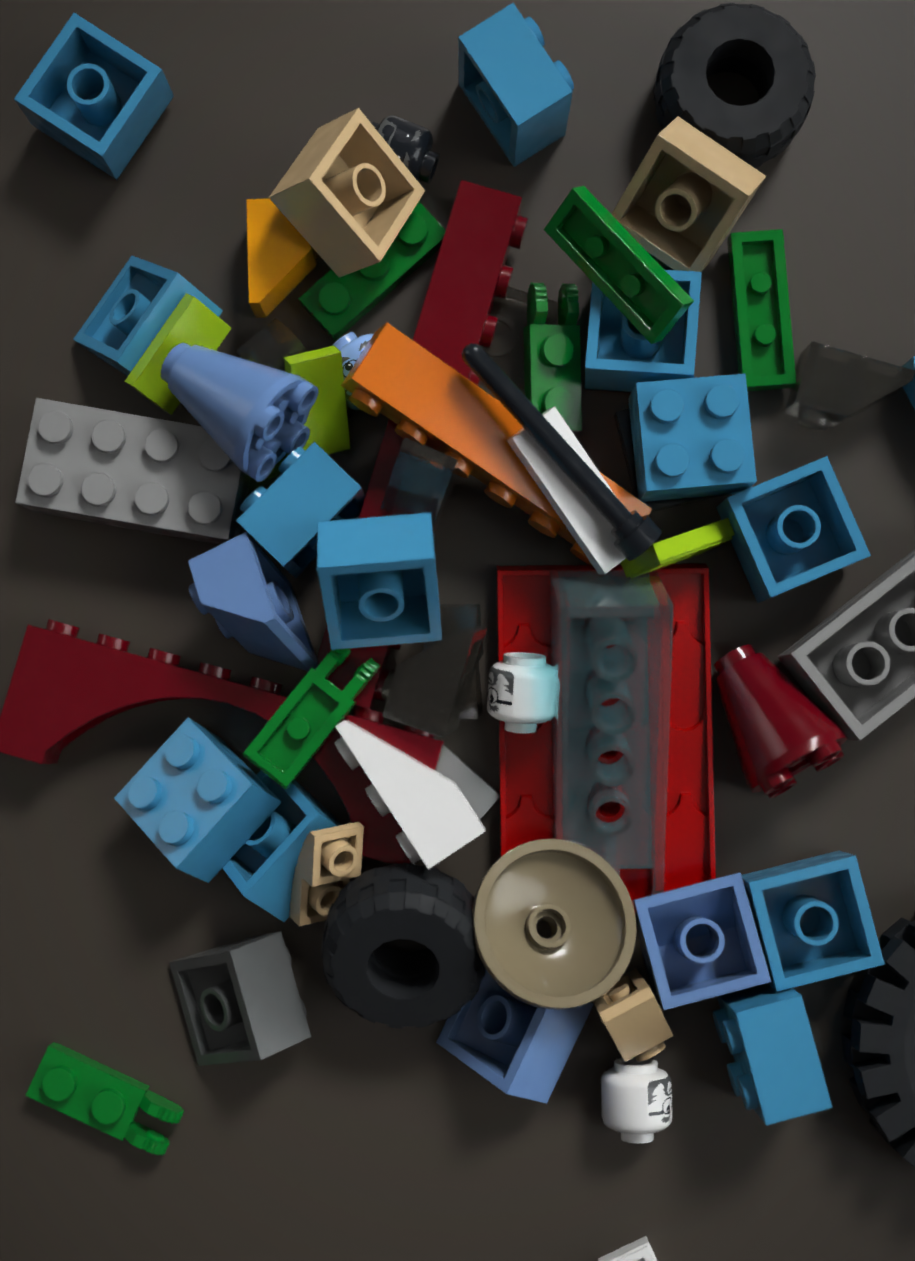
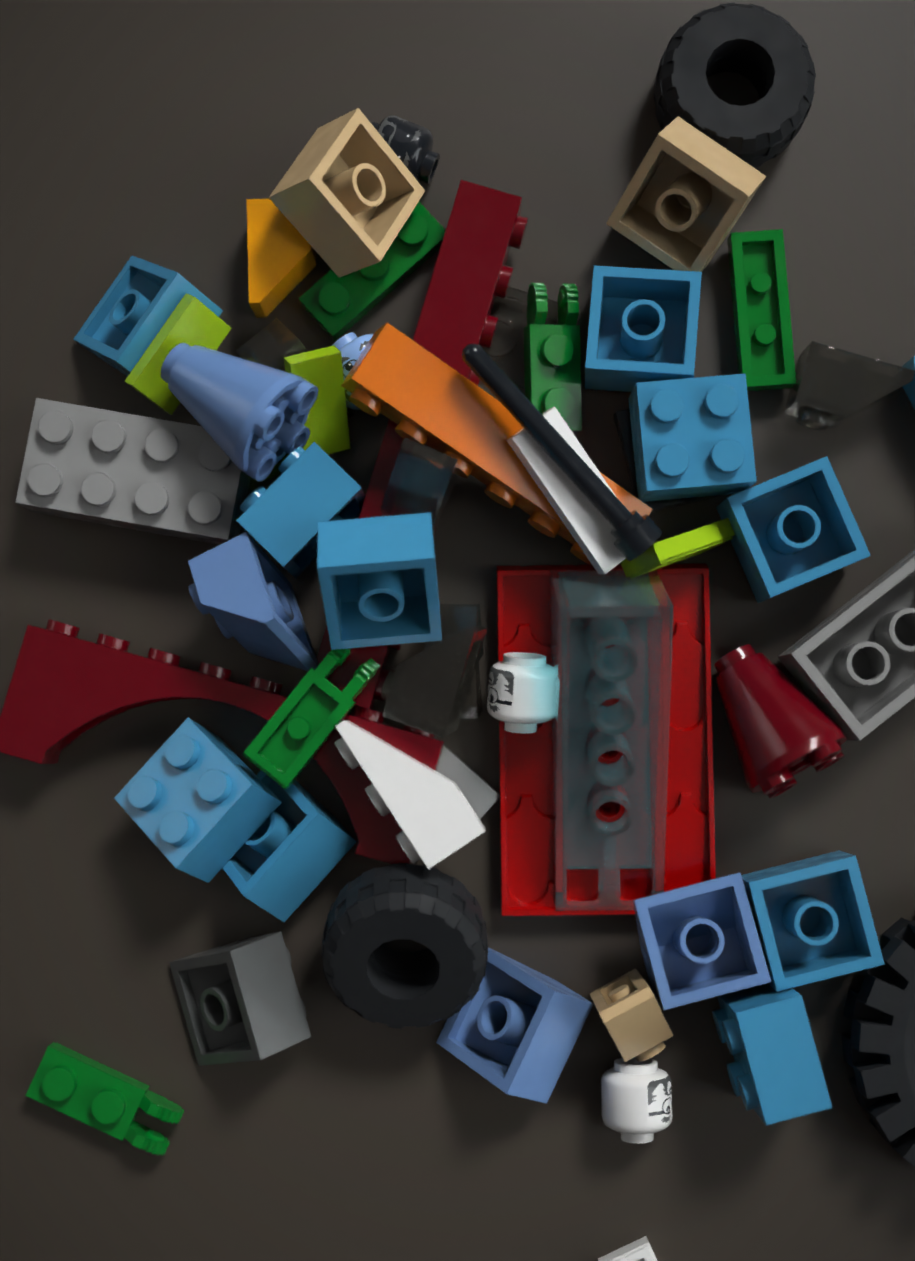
dark azure brick [14,13,174,180] -> none
tan slope [290,821,364,927] -> none
dark azure brick [458,3,574,167] -> none
dark tan dish [472,839,636,1010] -> none
green plate [544,186,694,344] -> none

